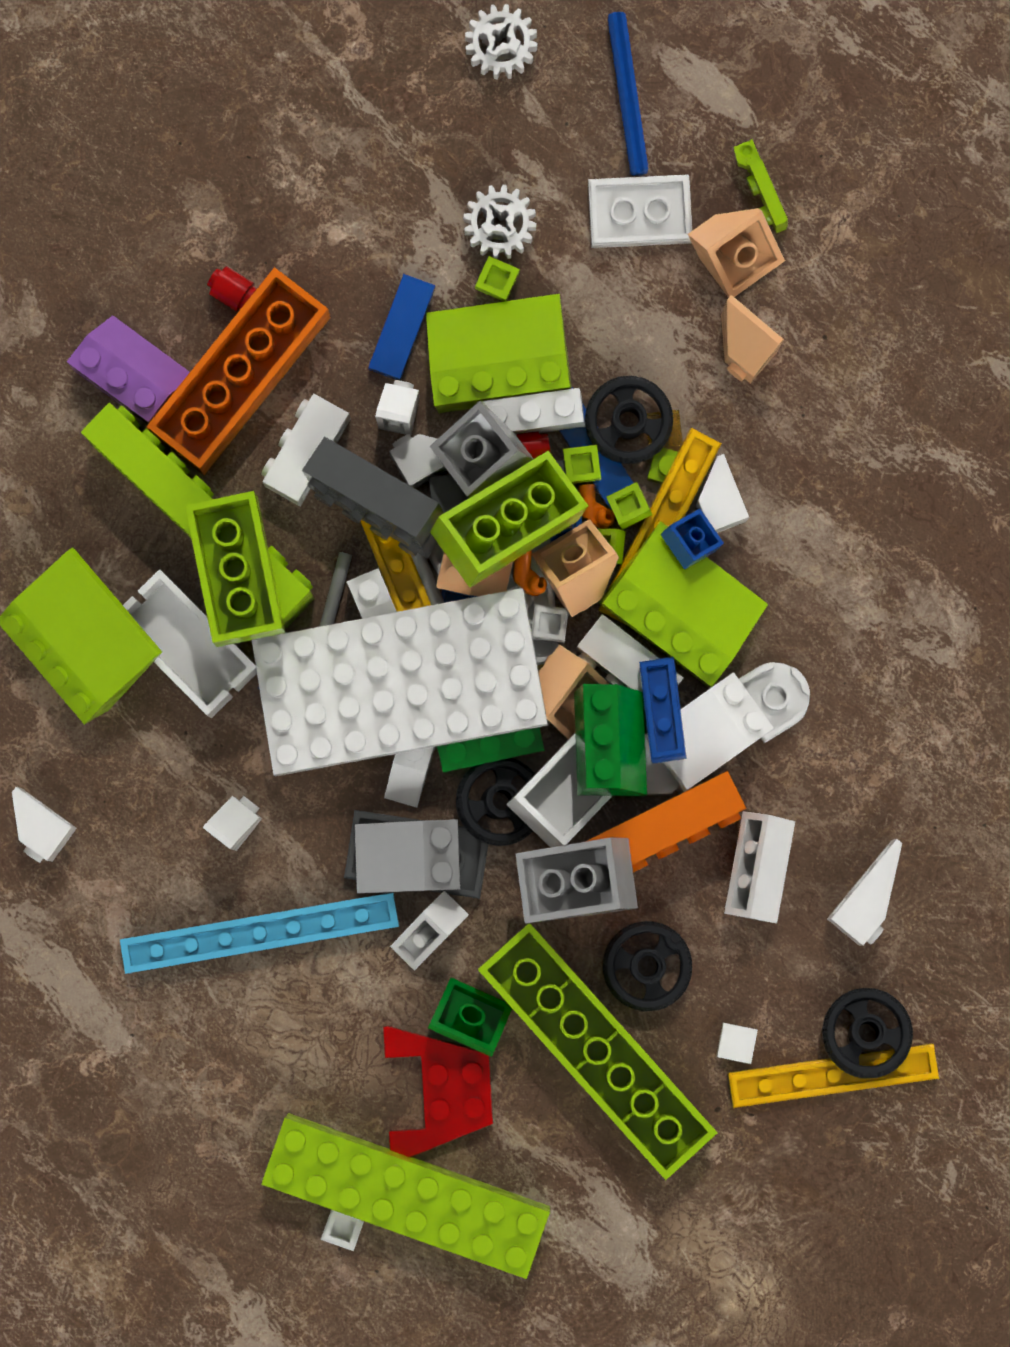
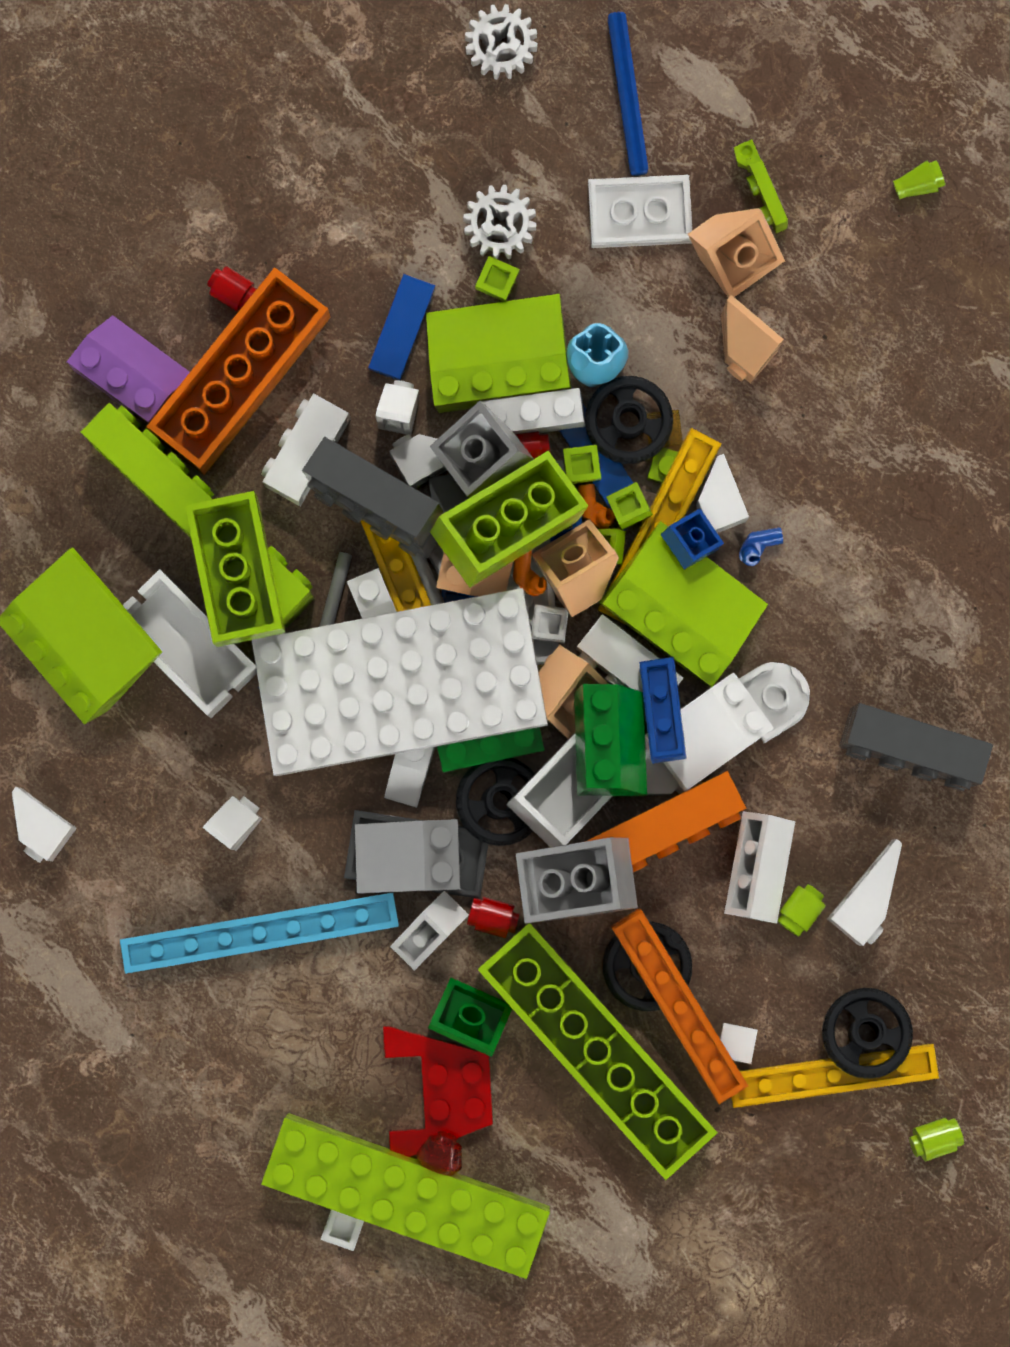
none -> clear red cone [416,1131,462,1175]
none -> red brick [467,897,520,938]
none -> medium azure piece [566,323,629,387]
none -> orange tile [610,908,748,1105]
none -> blue arm [739,527,783,566]
none -> lime brick [777,884,826,937]
none -> dark grey piece [839,703,994,791]
none -> lime cone [893,160,945,200]
none -> lime brick [909,1118,964,1162]

